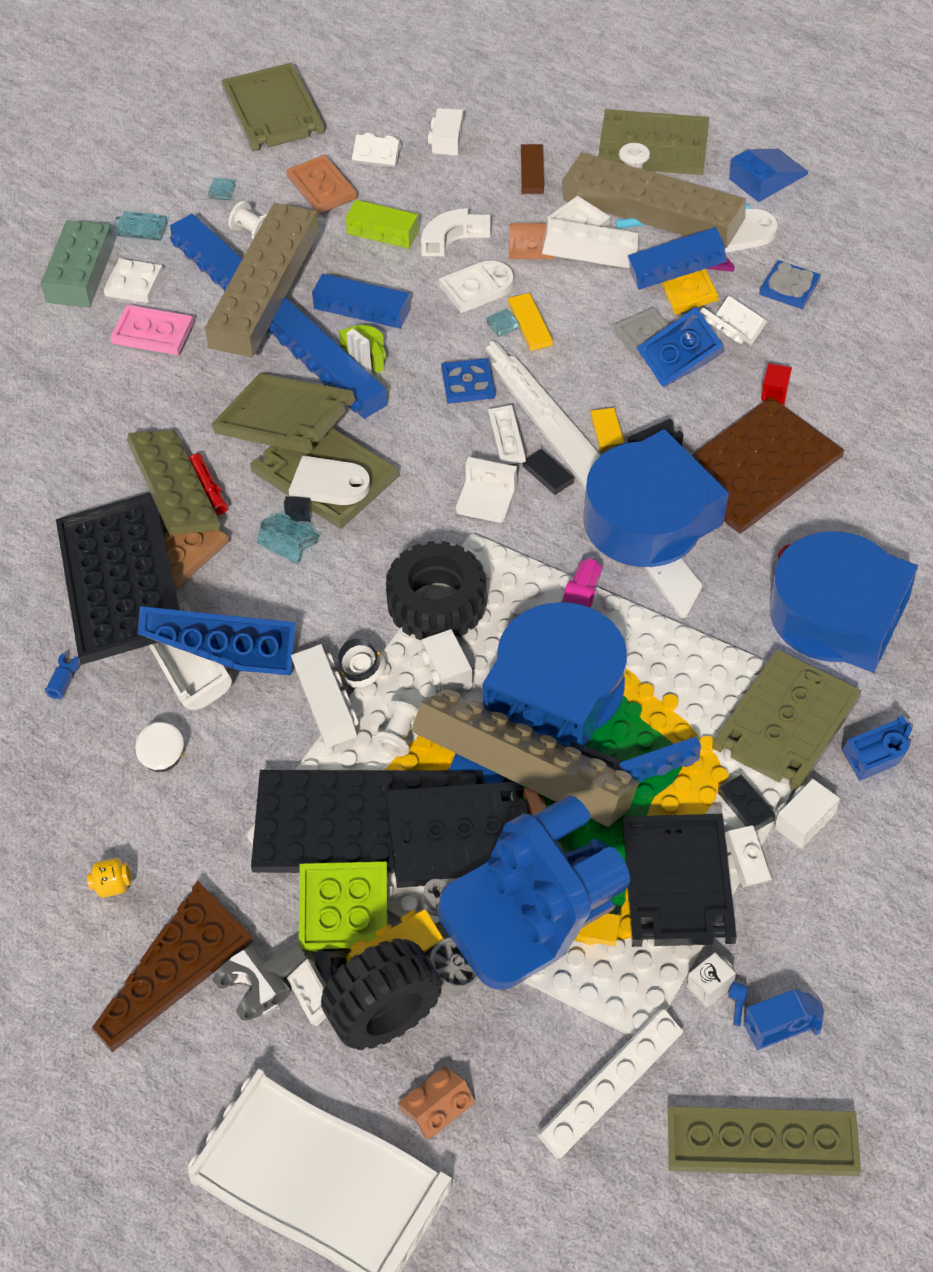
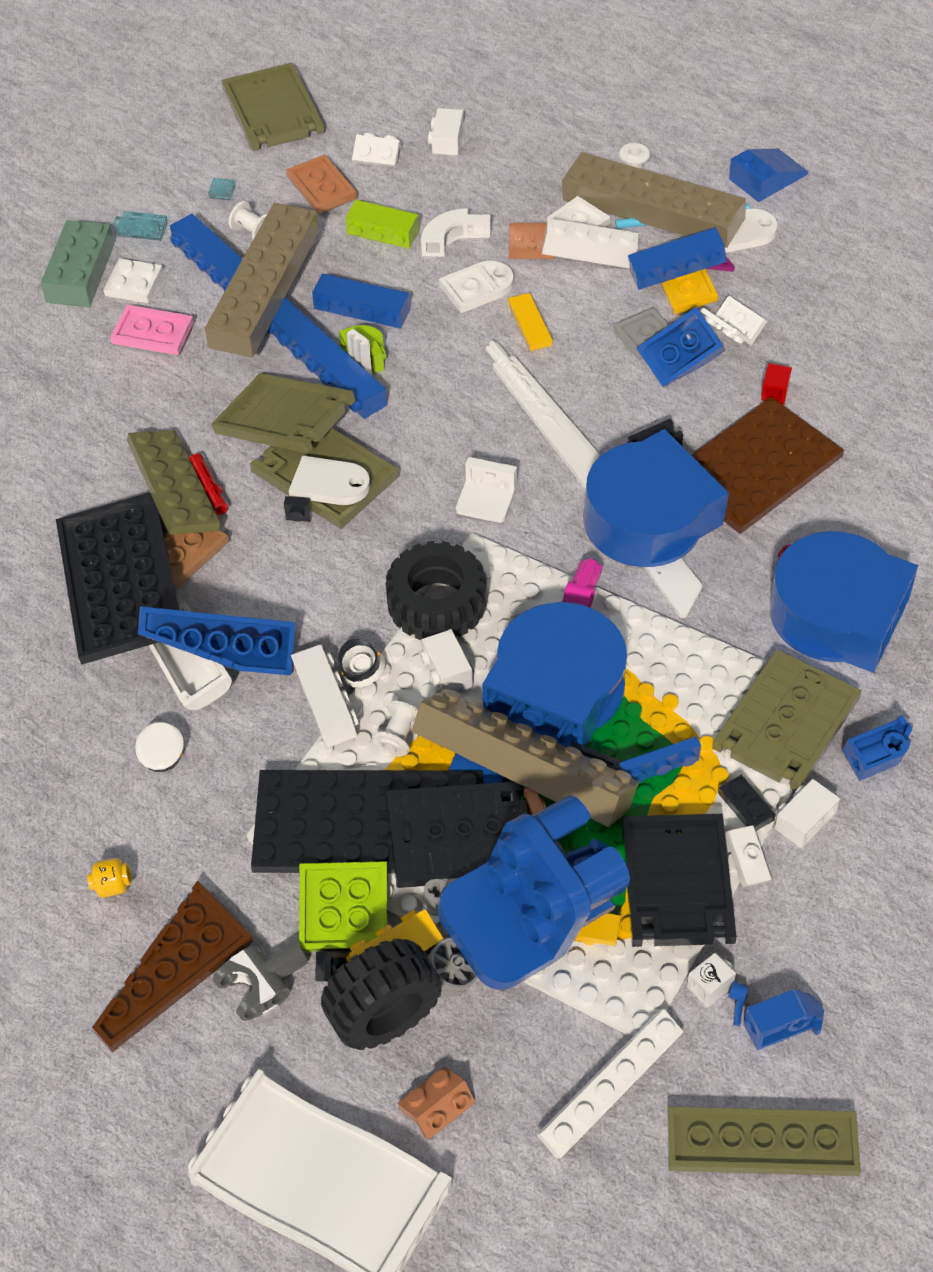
blue bar [45,653,80,700] -> none
clear light blue bracket [257,514,320,563] -> none
white plate [287,959,327,1026] -> none
blue piece [441,358,495,404] -> none
clear light blue tile [487,308,519,337] -> none
white plate [488,405,526,465] -> none
reddish brown tile [521,144,544,194] -> none
black tile [523,449,574,495] -> none
yellow tile [590,408,624,452] -> none
olive door [598,109,709,175] -> none
piece [759,260,821,309] -> none

